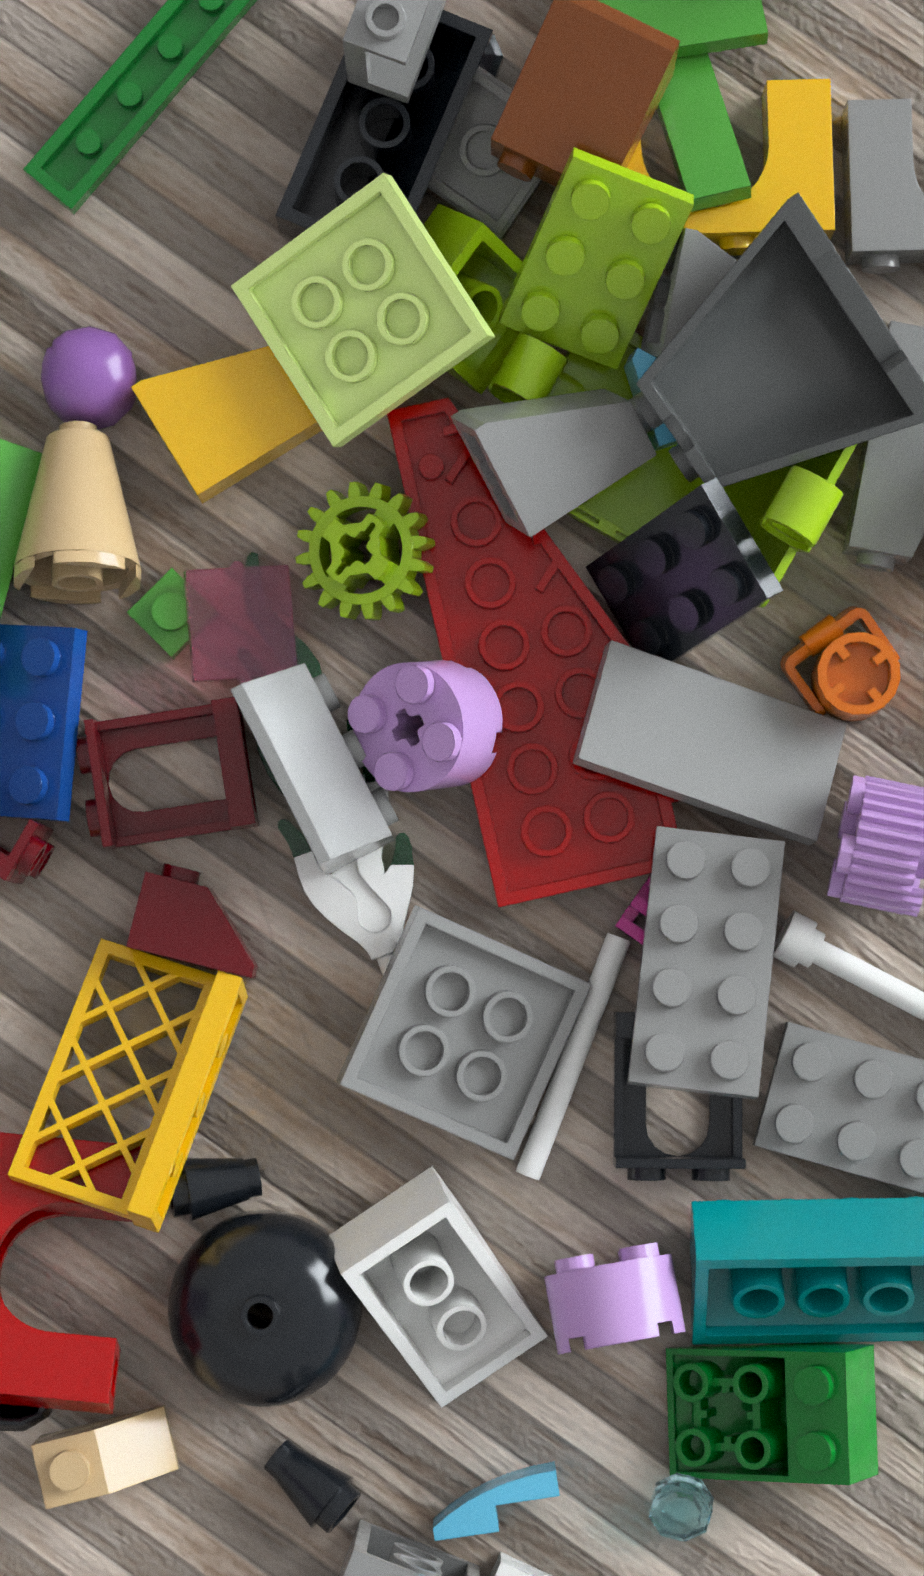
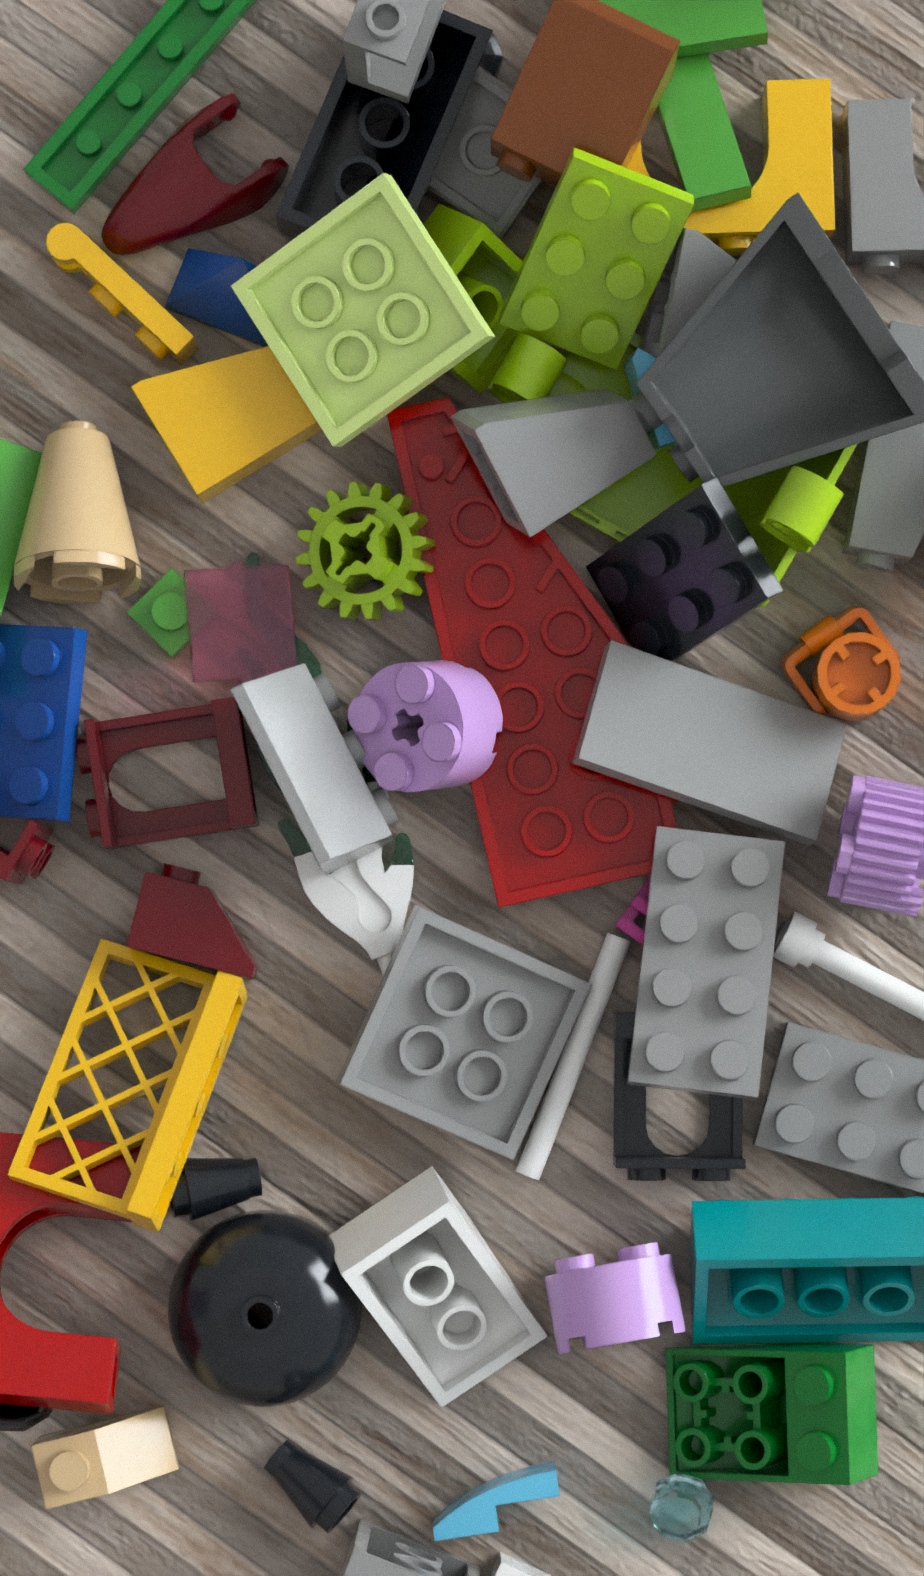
medium lavender hair [41,326,137,430] -> none
none -> yellow plate [46,223,199,366]
none -> dark red animal [101,93,289,255]
none -> blue slope [165,248,268,347]

